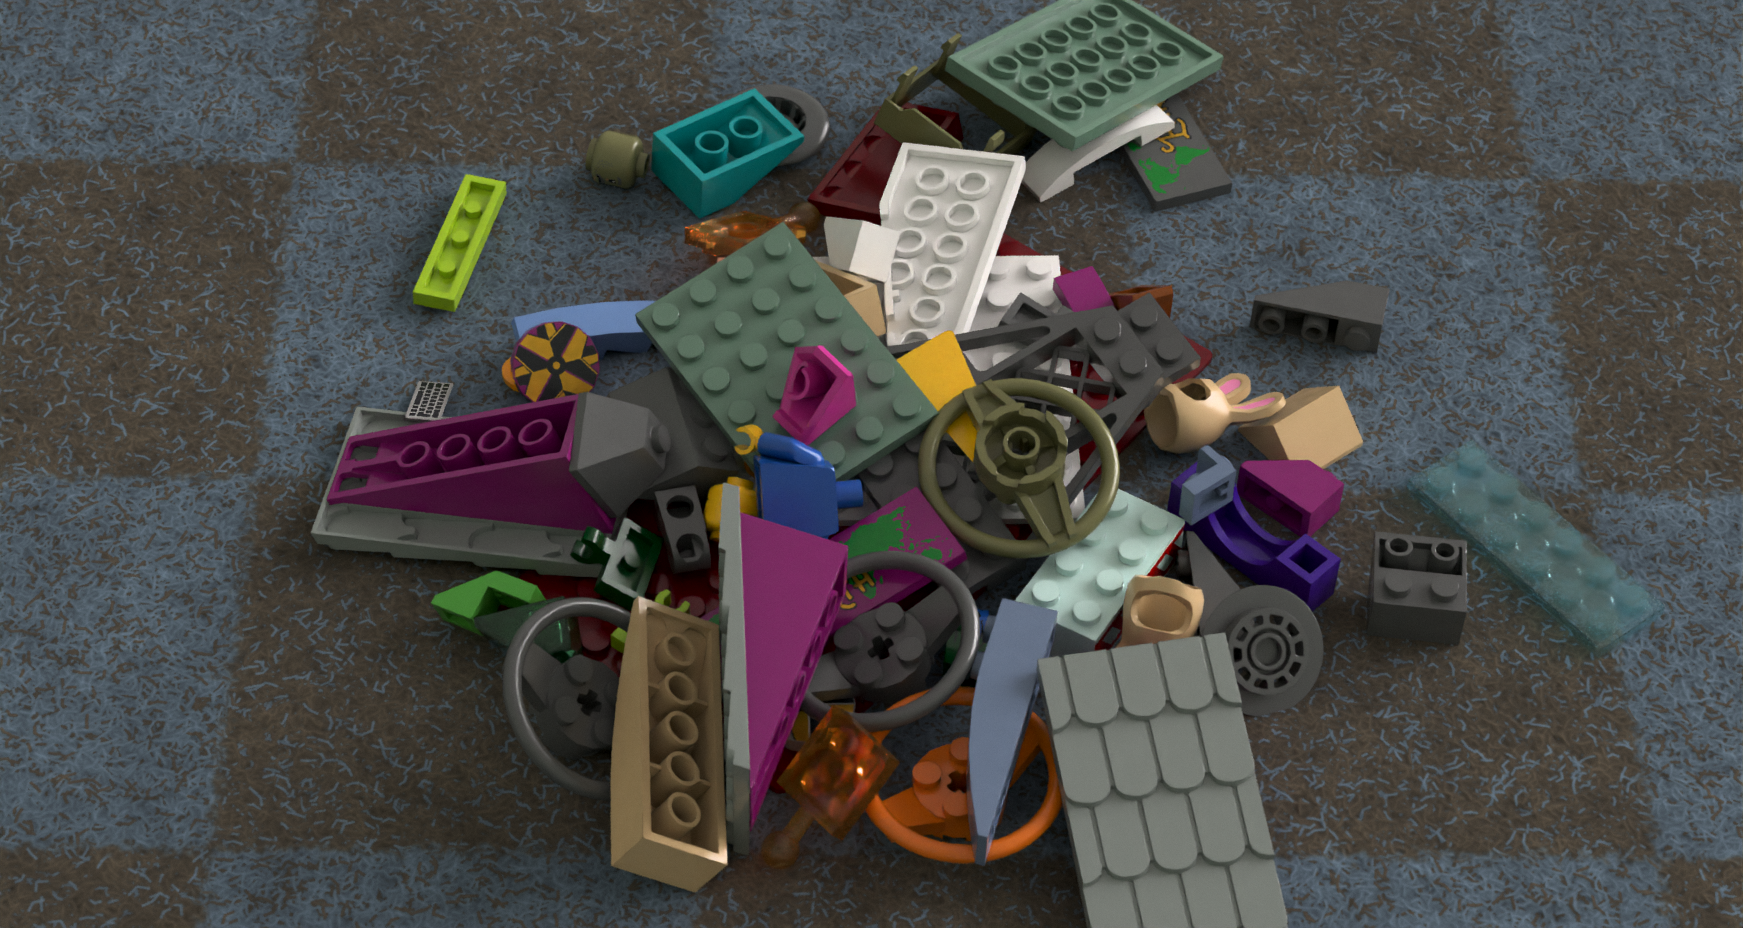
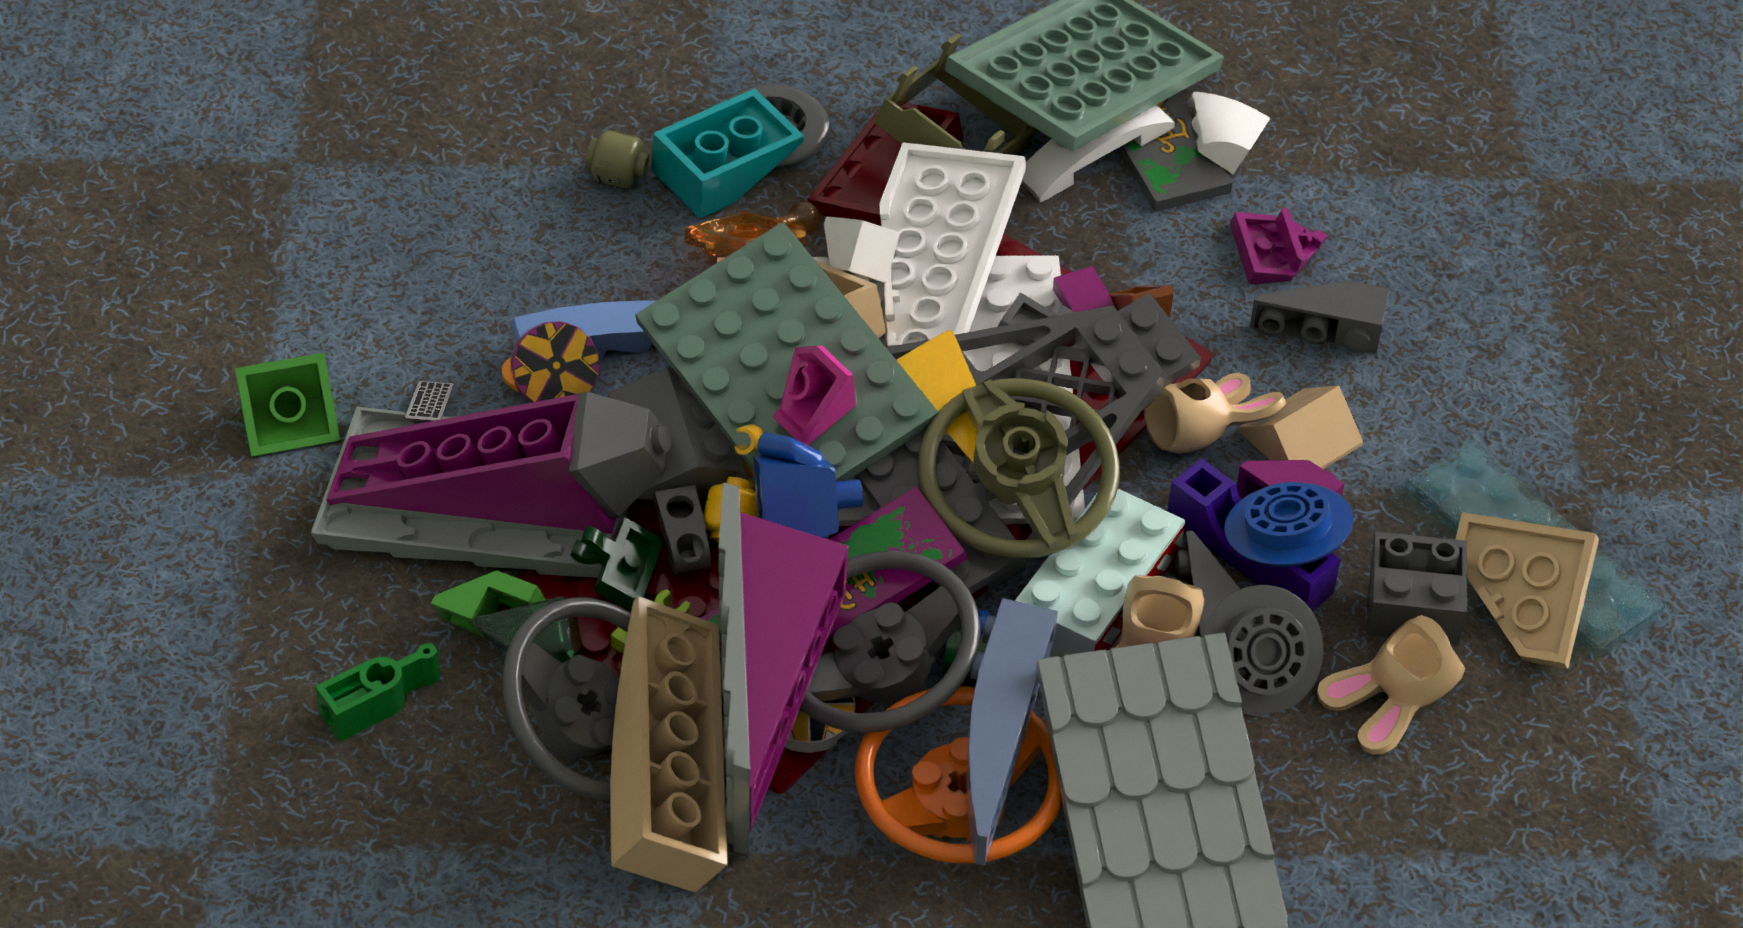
lime plate [413,174,507,312] -> none
clear orange plate [761,704,900,869] -> none
sand blue bracket [1179,445,1237,525] -> none
none -> bright green slope [235,352,340,457]
none -> green piece [315,643,440,742]
none -> white slope [1187,92,1270,174]
none -> blue wheel [1224,482,1353,567]
none -> magenta slope [1230,207,1328,284]
none -> tan piece [1316,615,1465,755]
none -> tan plate [1455,512,1599,669]

